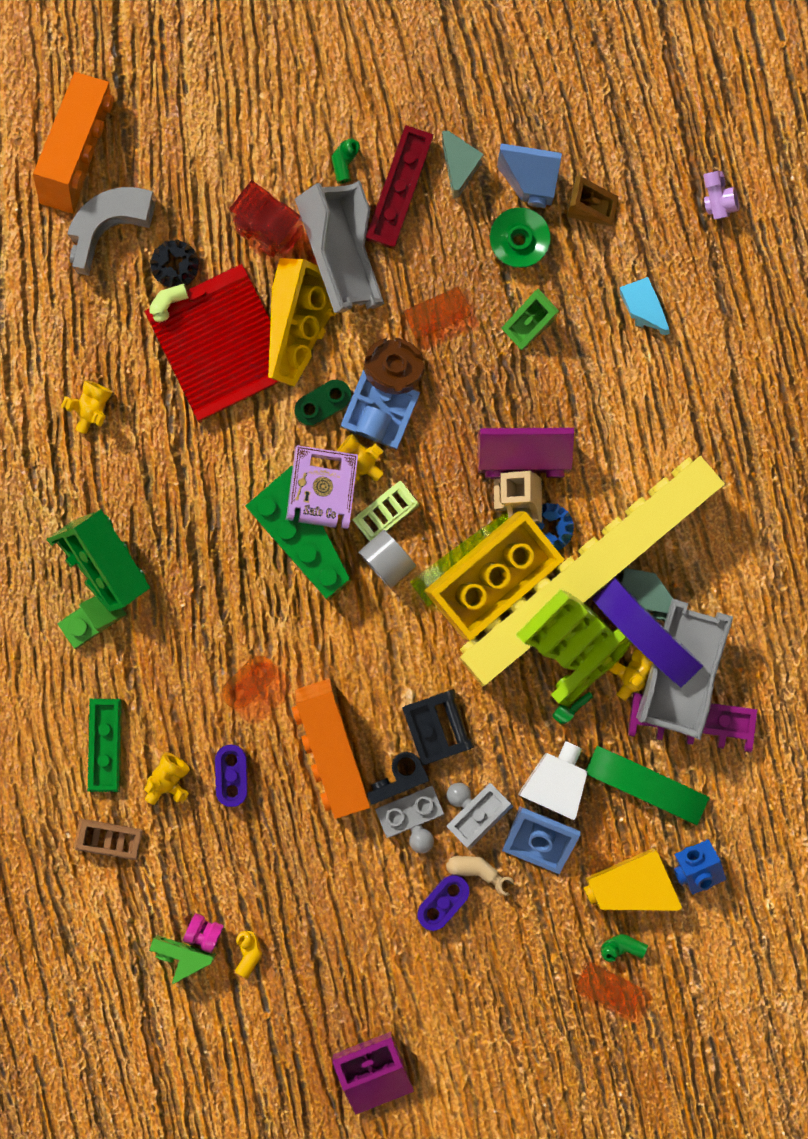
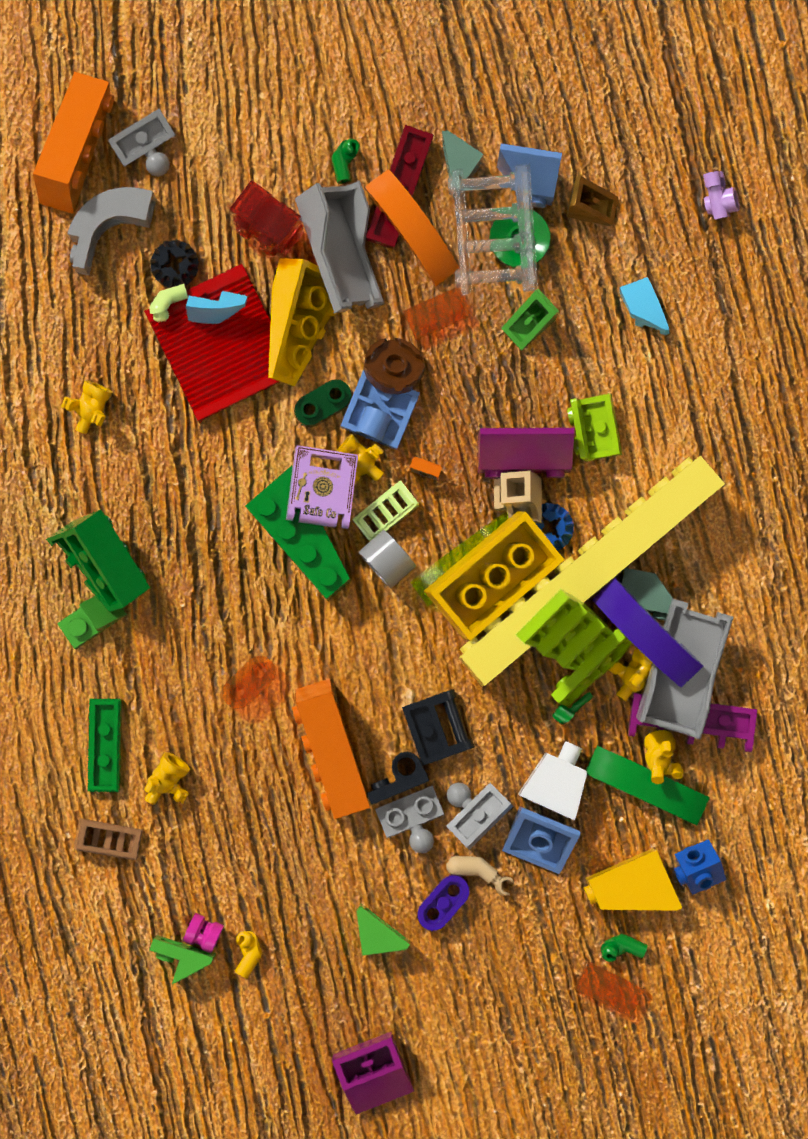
dark purple plate [215,744,248,807] -> none
none -> light grey plate [108,108,175,176]
none -> medium azure slope [186,291,247,324]
none -> bright green slope [357,903,410,956]
none -> orange slope [364,169,460,287]
none -> orange tile [409,456,442,481]
none -> clear fence [448,163,538,295]
none -> lime bracket [567,393,622,462]
none -> yellow piece [644,730,683,784]

